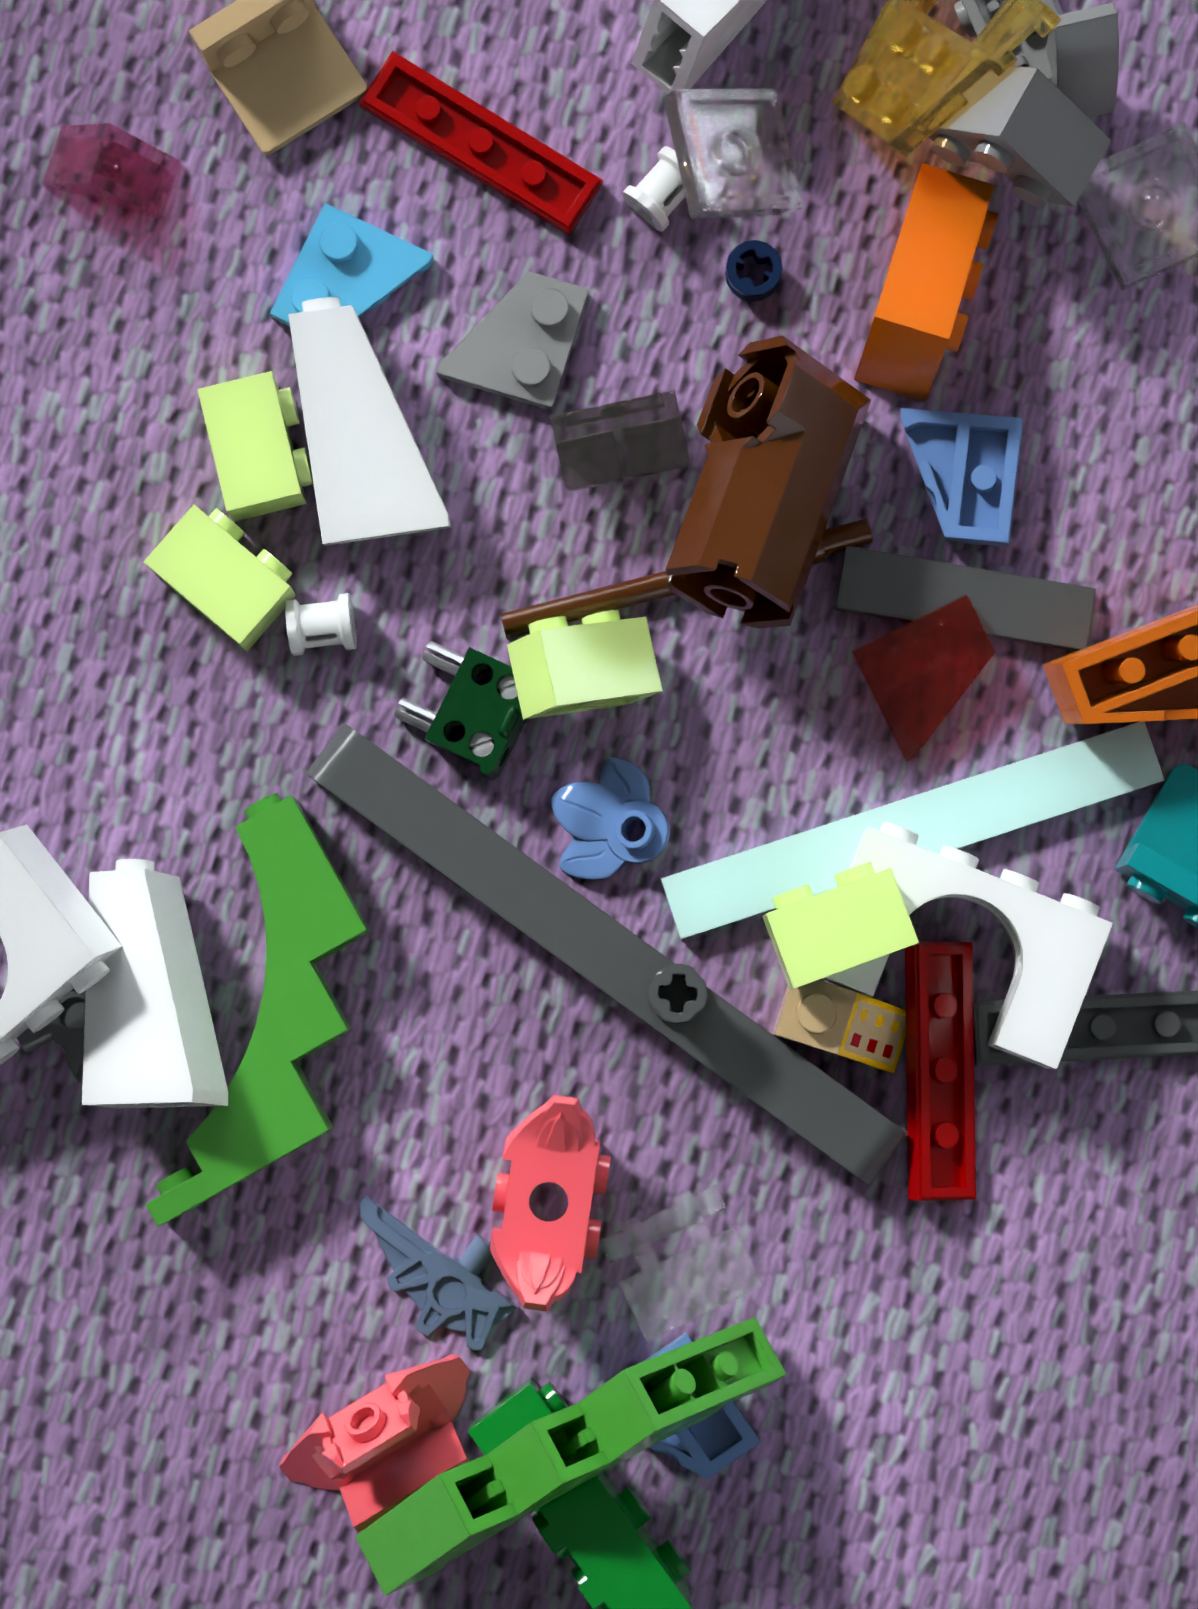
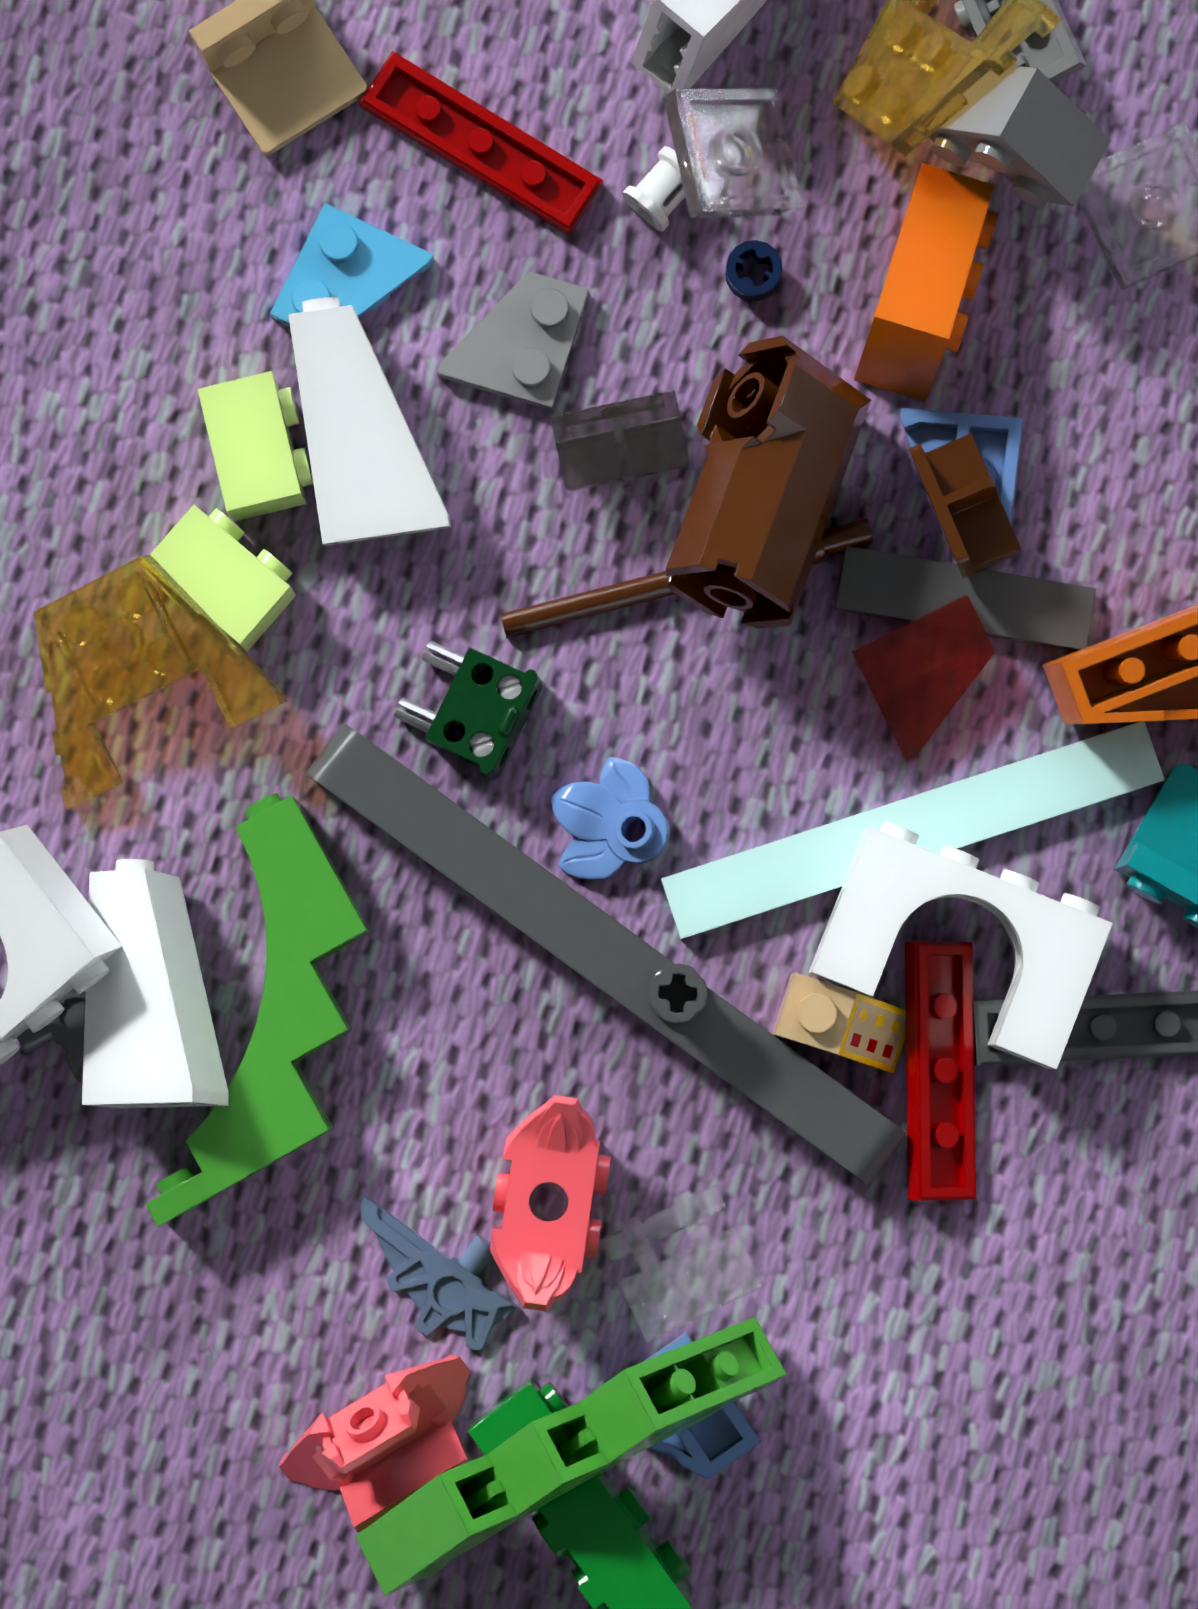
clear pink slope [43,123,180,220] -> none
white bush [285,593,357,656] -> none
yellowish green brick [507,610,663,720] -> none
yellowish green brick [762,862,919,990] -> none
light grey slope [1046,2,1119,118] -> none
none -> clear yellow wing [34,555,287,810]
none -> reddish brown panel [909,433,1022,578]

